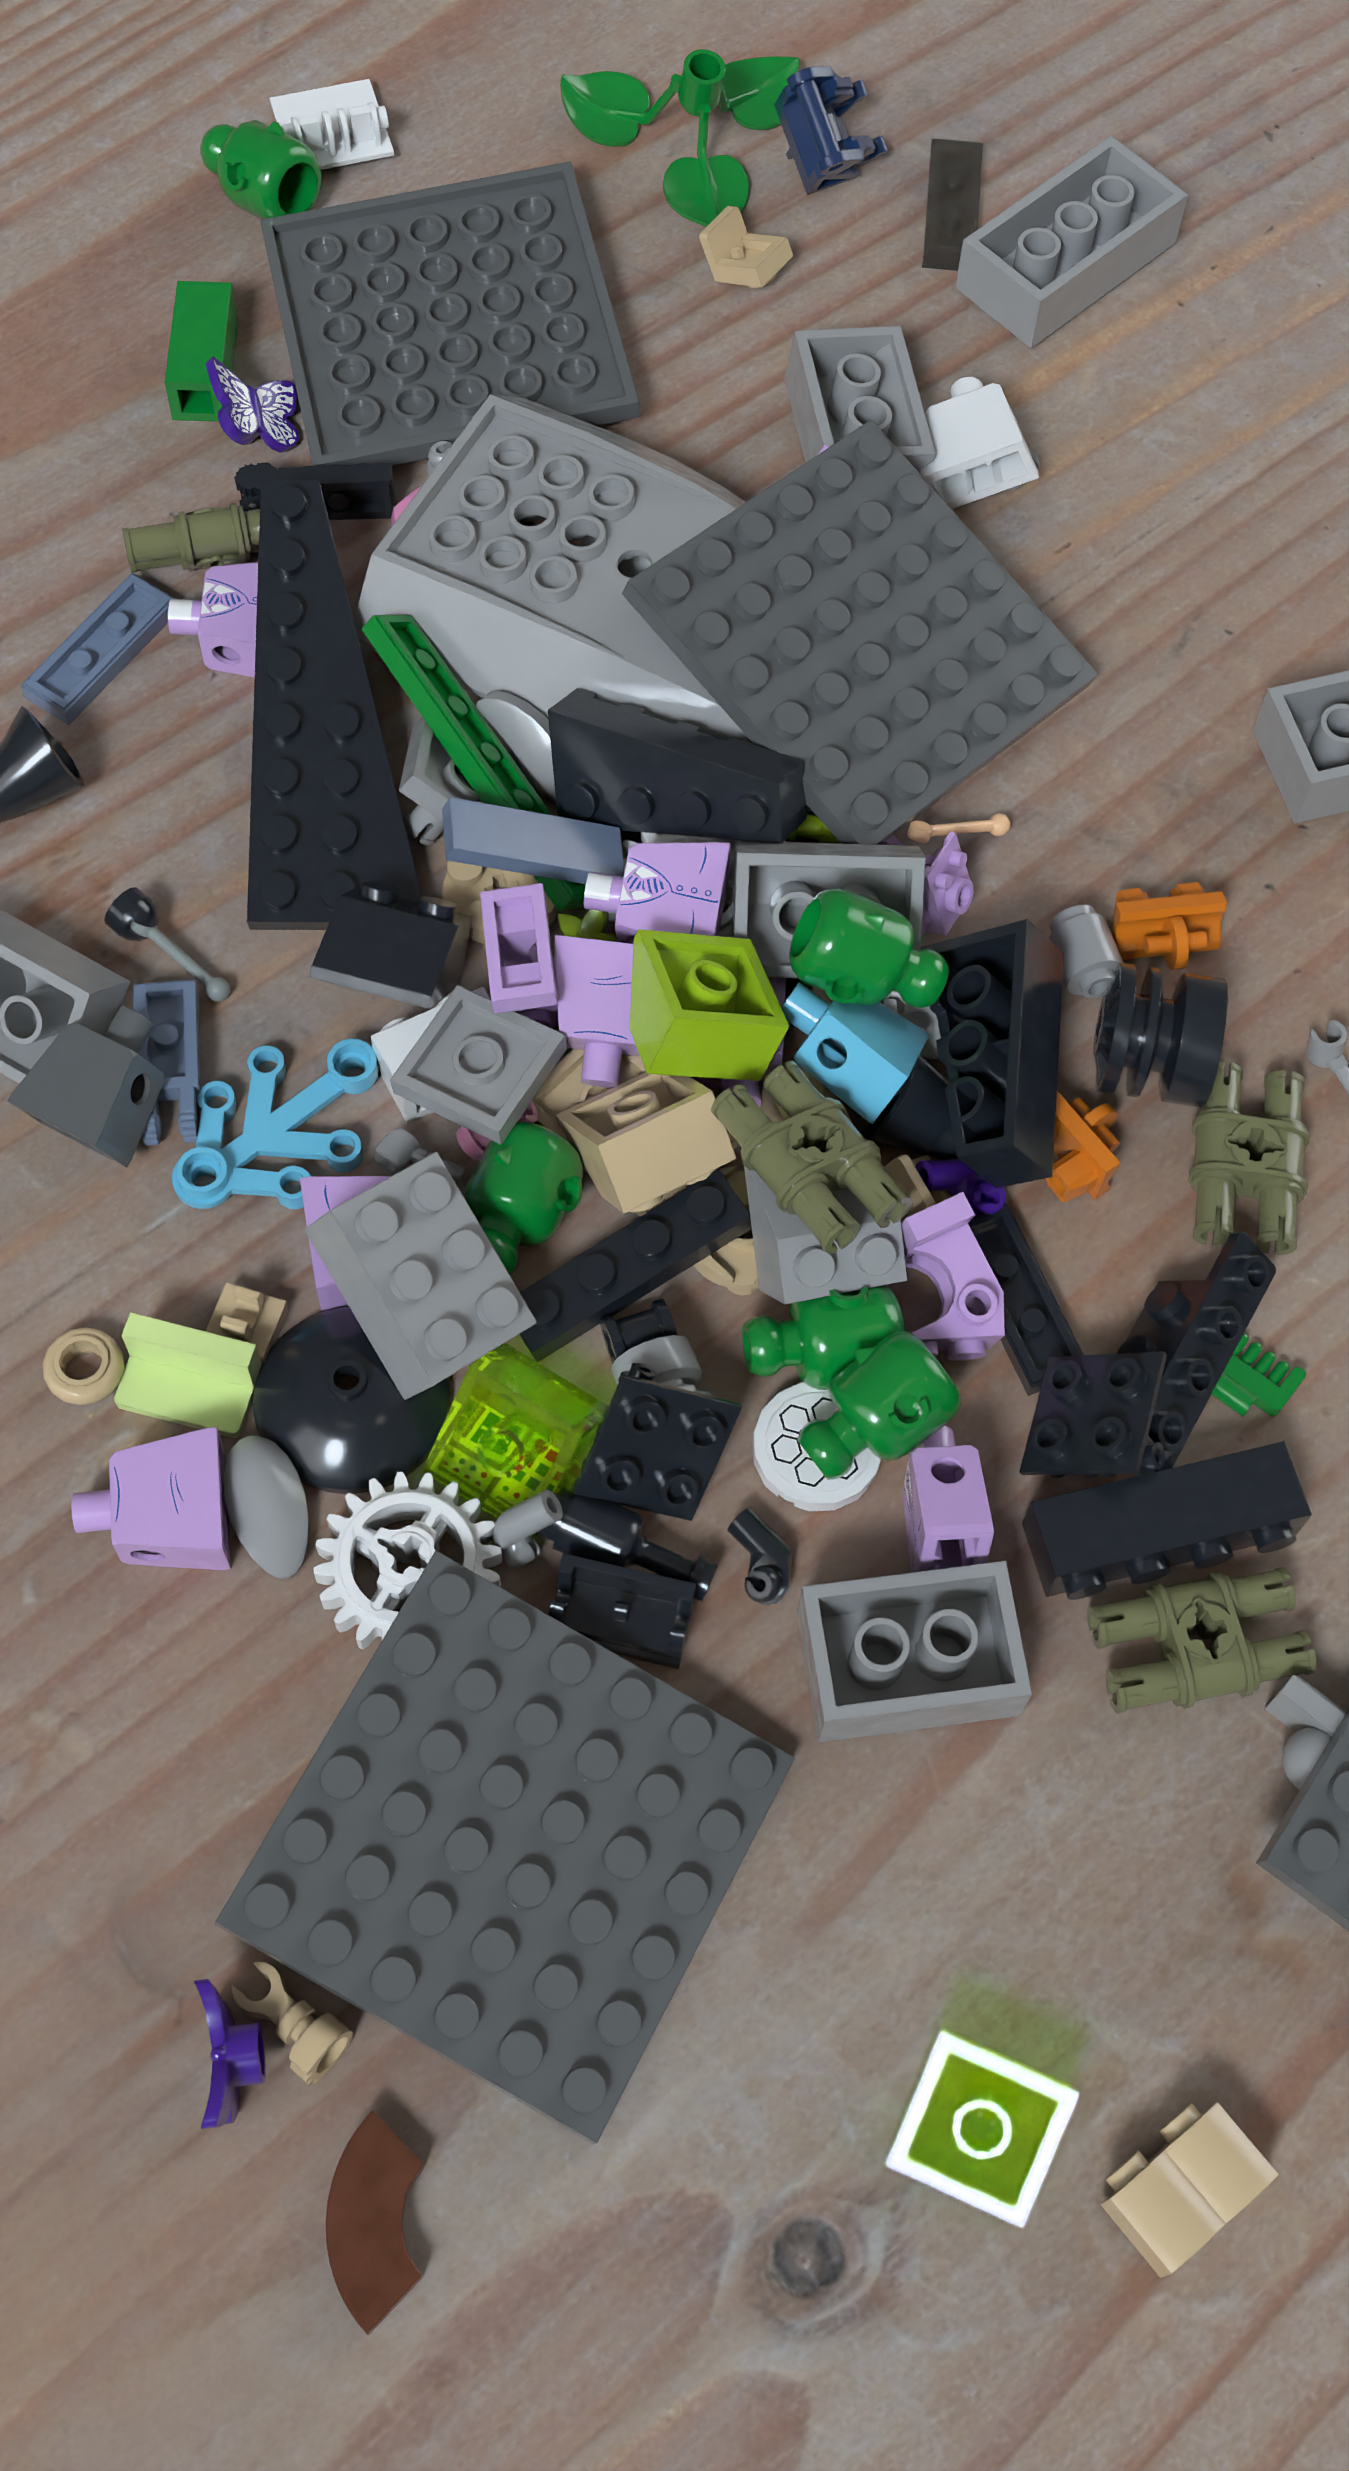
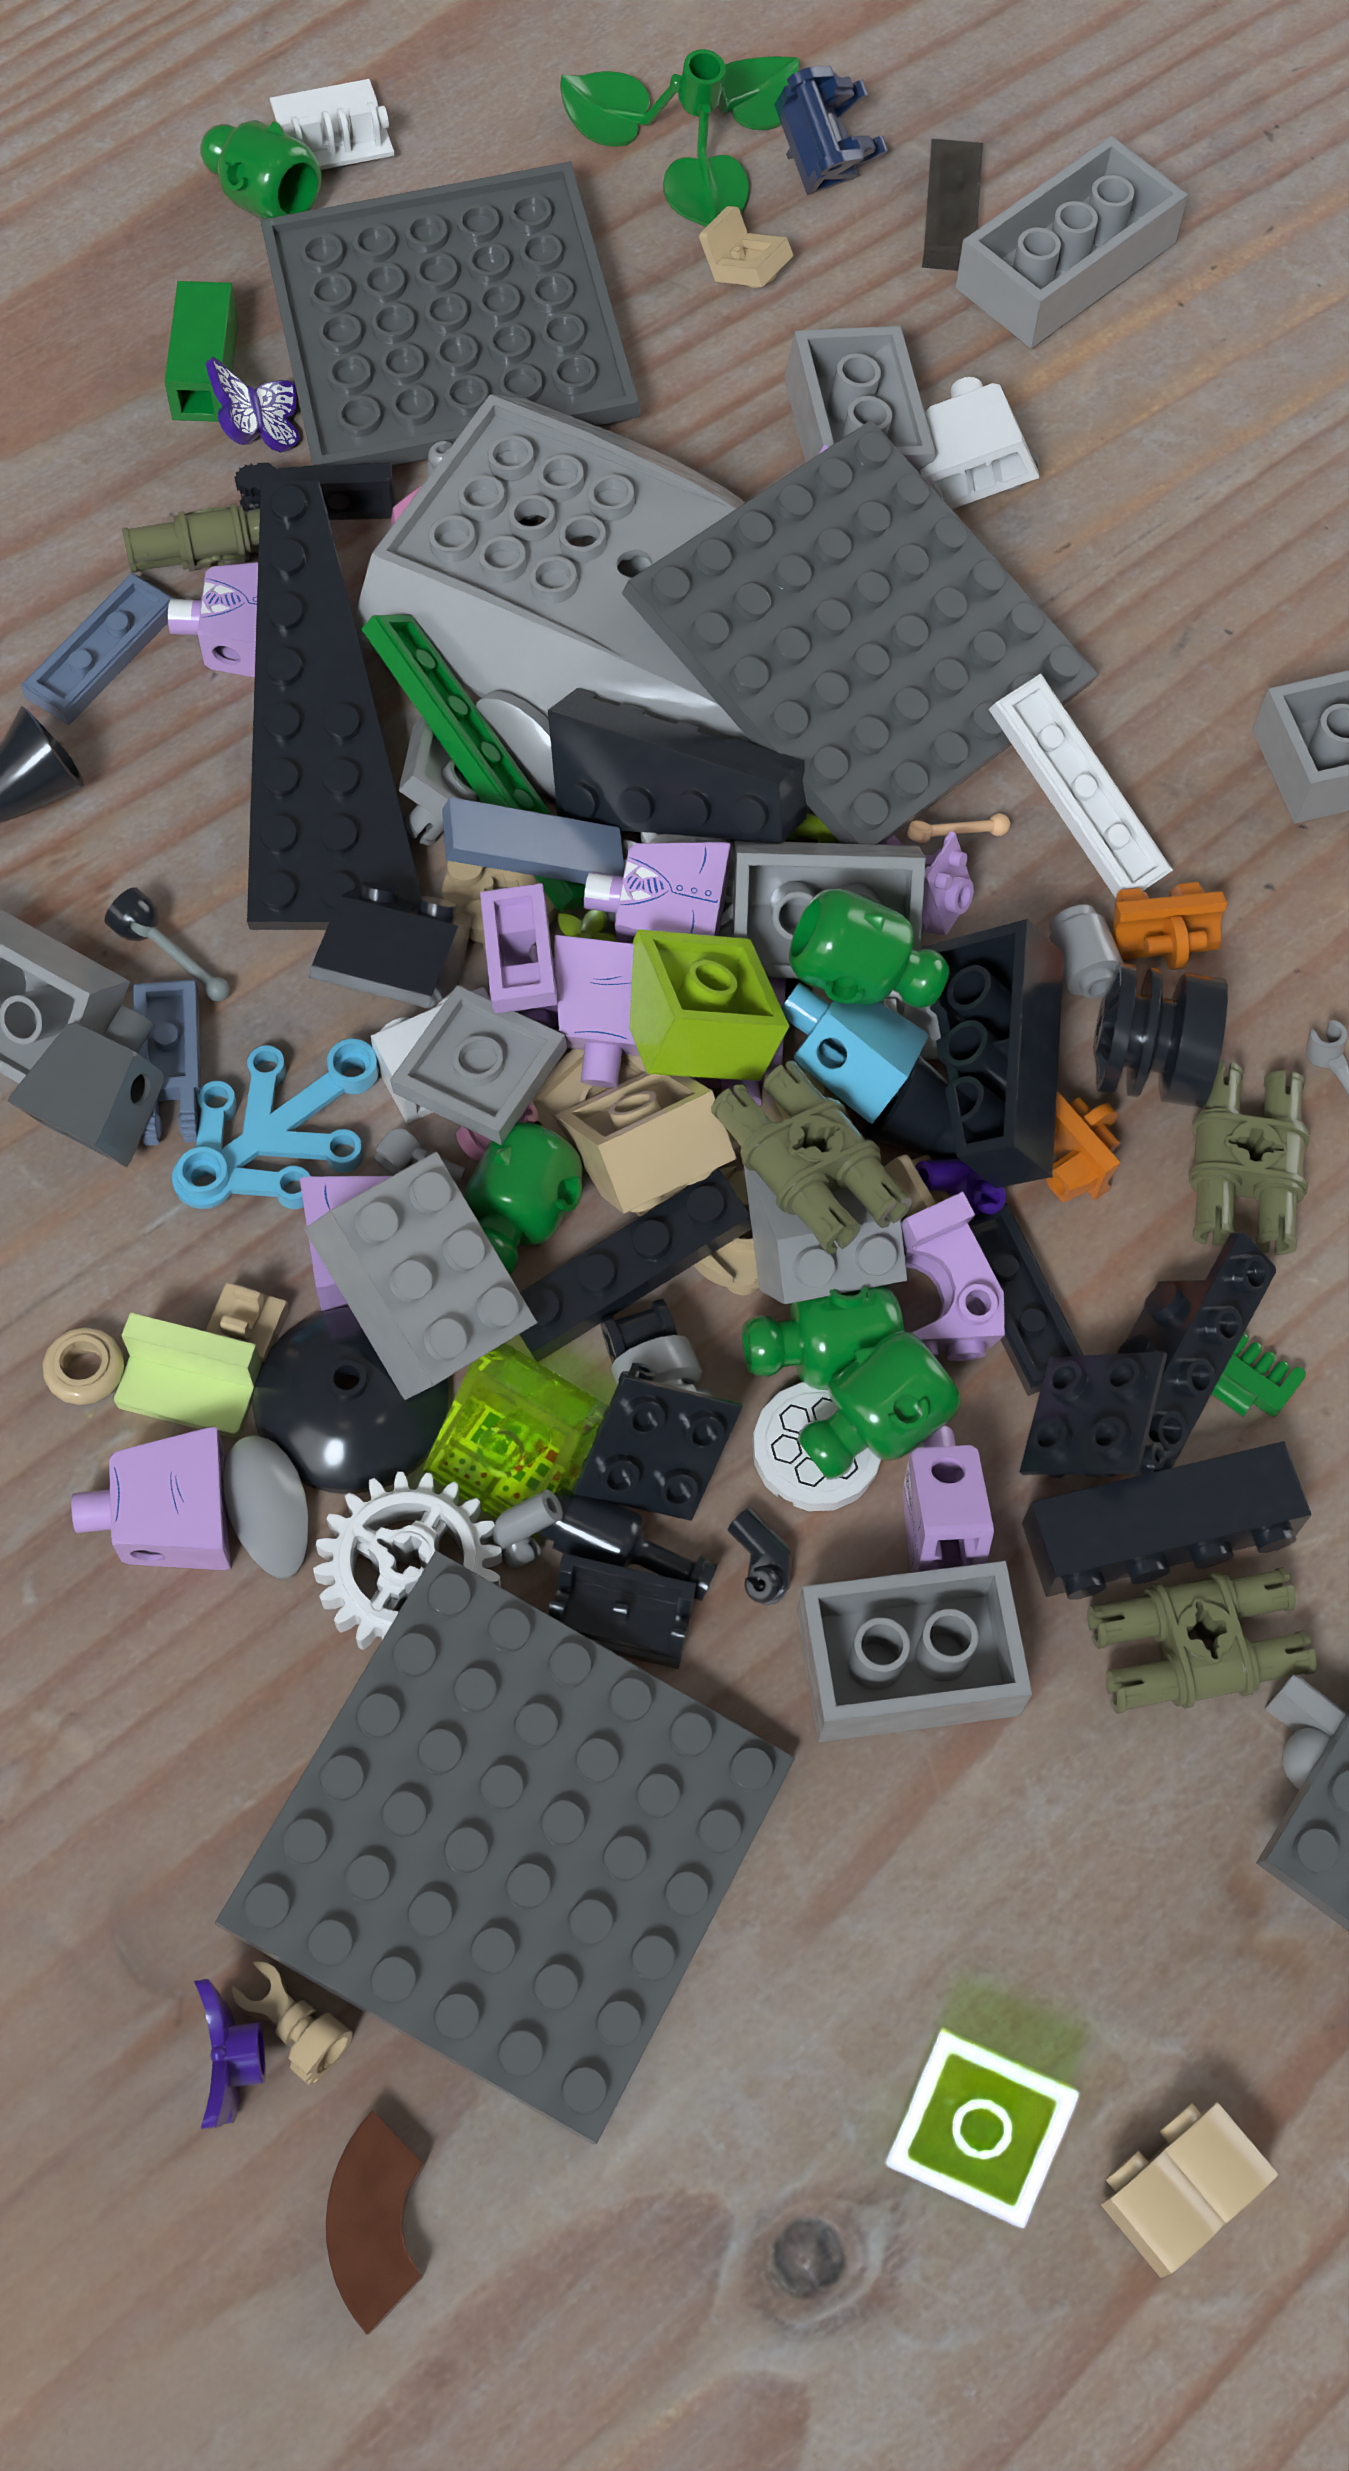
none -> white tile [989,674,1173,898]

